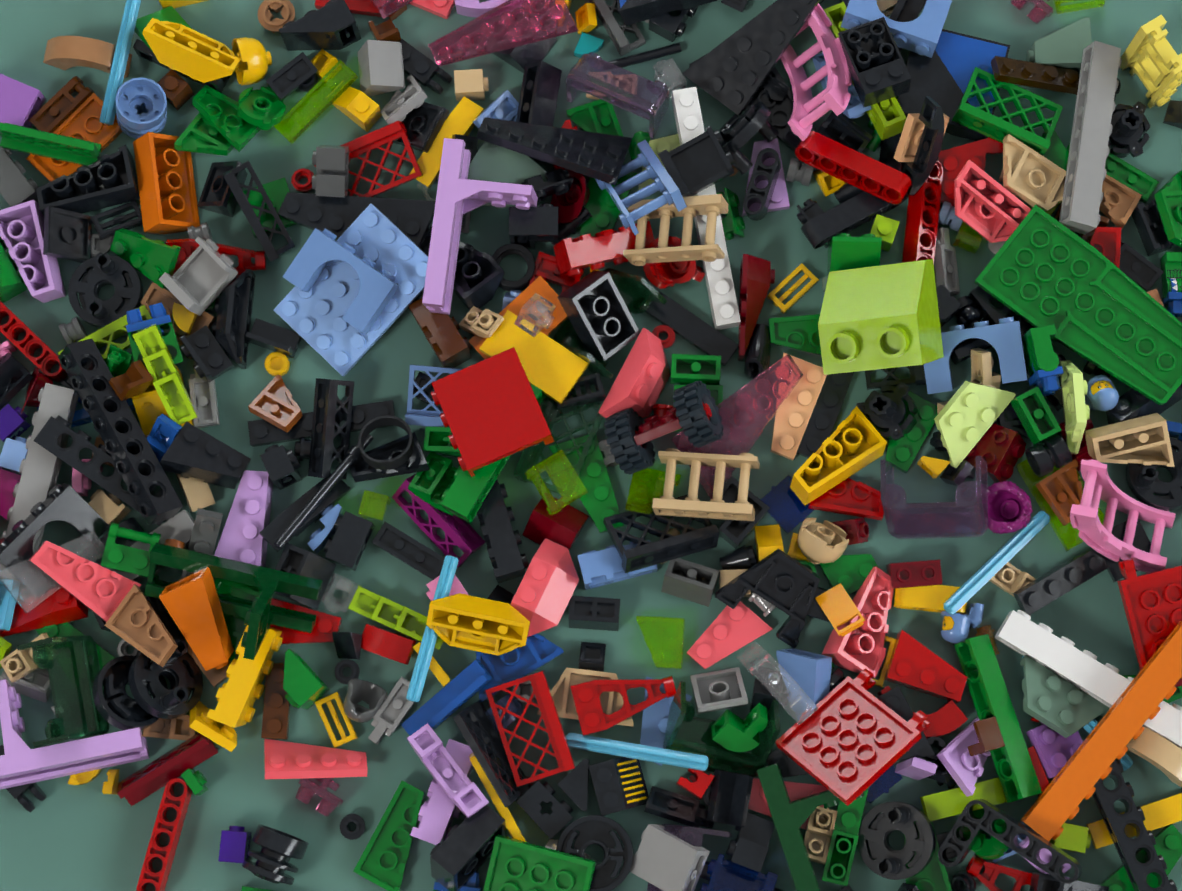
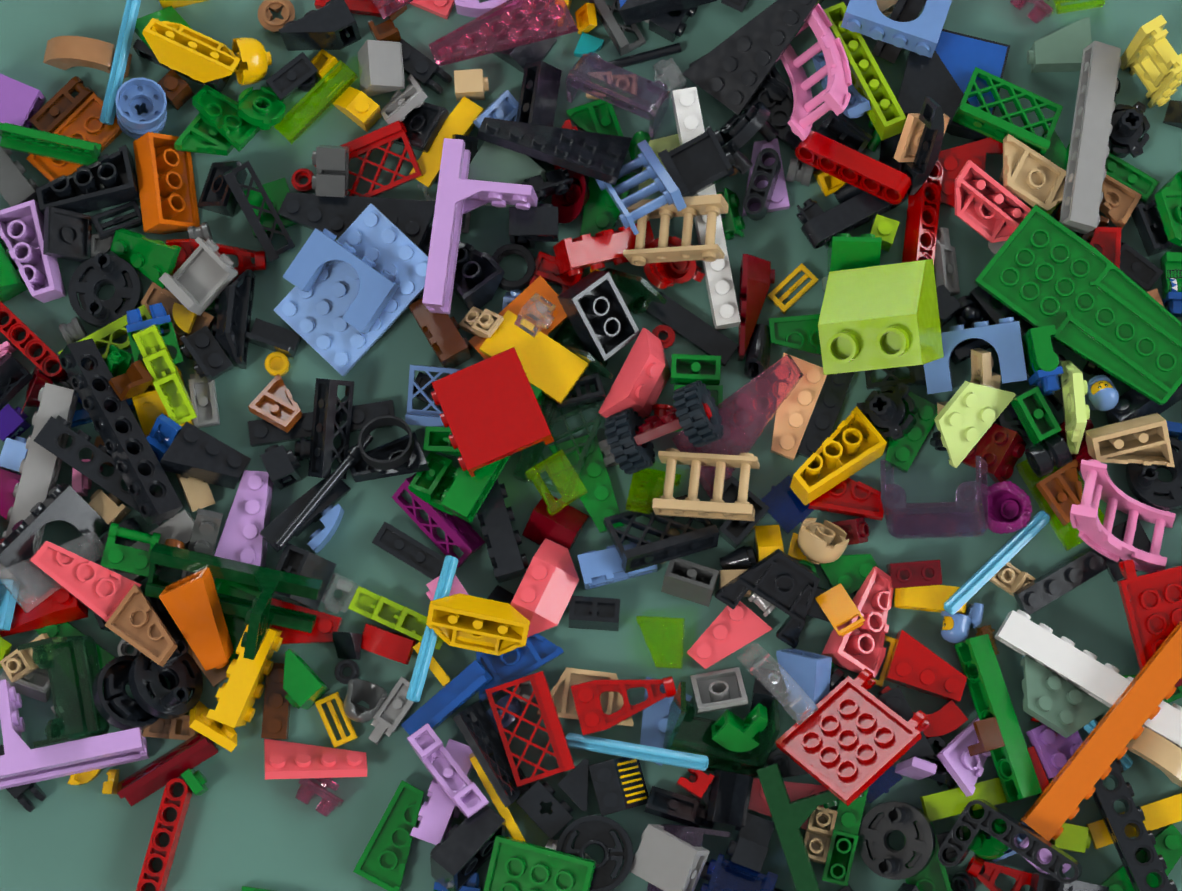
dark purple brick [218,826,251,863] -> none
black wheel [242,824,309,885] -> none
black brick [324,511,375,571] -> none
black plate [340,814,365,840] -> none
clear neon green panel [358,490,391,521] -> none
black pin [551,206,592,245] -> none
black slope [579,642,606,672] -> none
black slope [838,17,912,108] -> none
yellow slope [917,456,950,479] -> none
sand blue wheel [938,201,963,232] -> none
black tile [940,460,975,489] -> none
clear neon green panel [953,222,982,254] -> none
dark brown plate [991,56,1079,95] -> none

